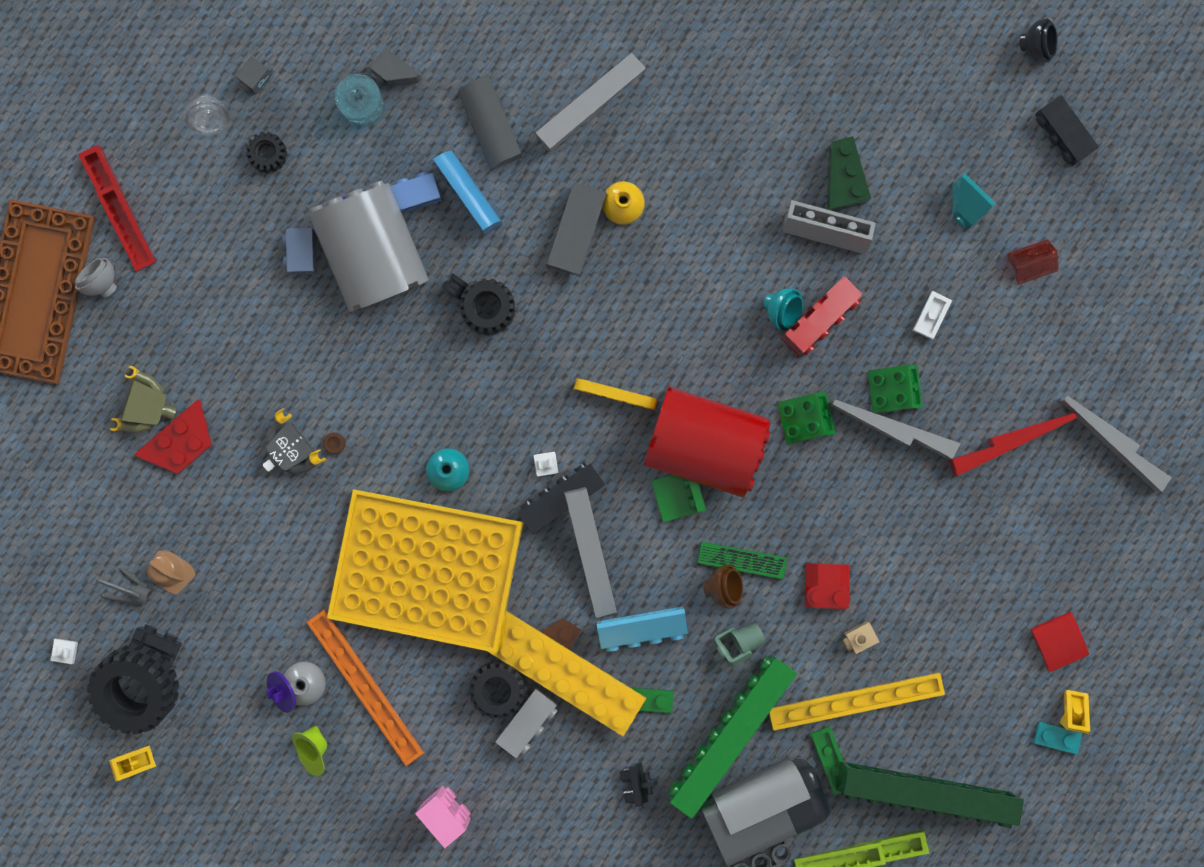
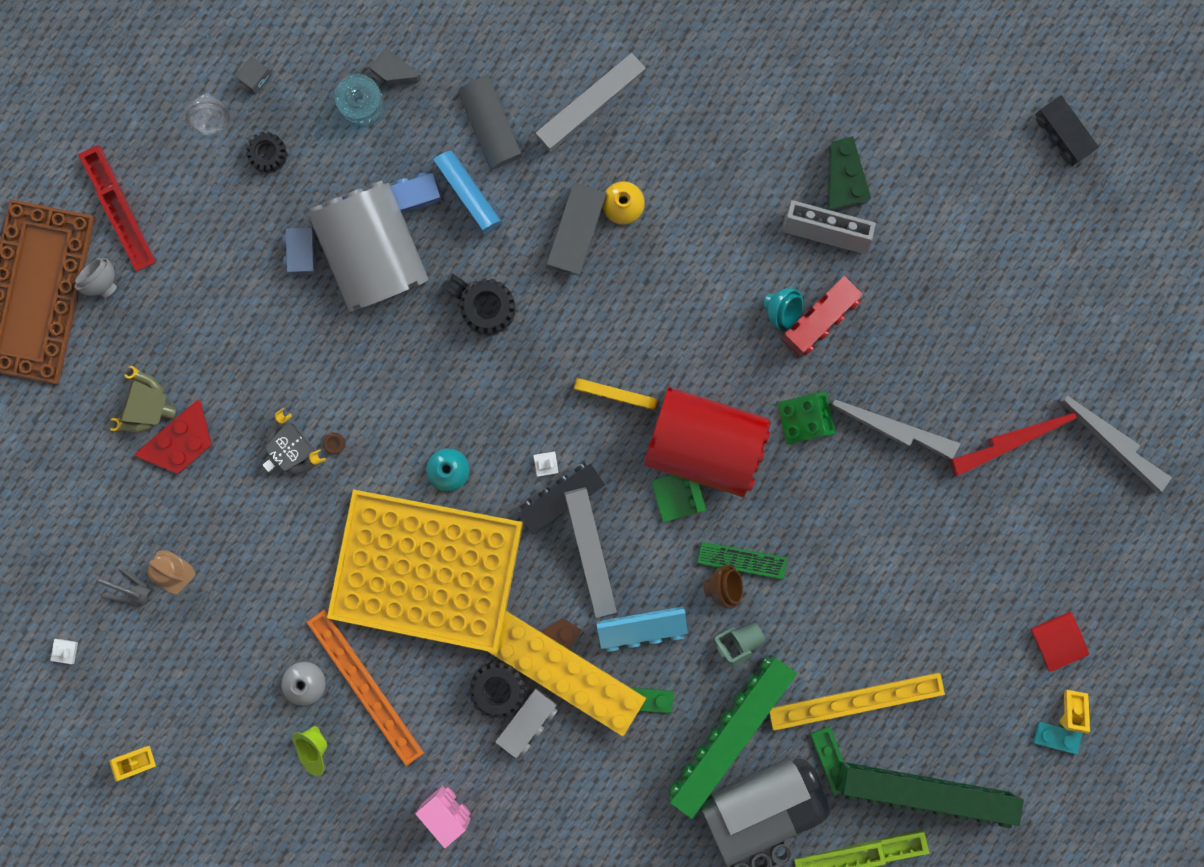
black tyre [87,645,179,734] -> none
black brick [129,624,182,668] -> none
dark purple piece [266,671,296,713] -> none
black hips [620,762,658,807] -> none
red slope [804,563,850,609] -> none
tan brick [843,621,879,654] -> none
green bracket [868,365,923,413] -> none
white plate [912,291,952,340] -> none
teal slope [952,173,996,229] -> none
clear red panel [1007,239,1058,285] -> none
black piece [1019,18,1058,63] -> none

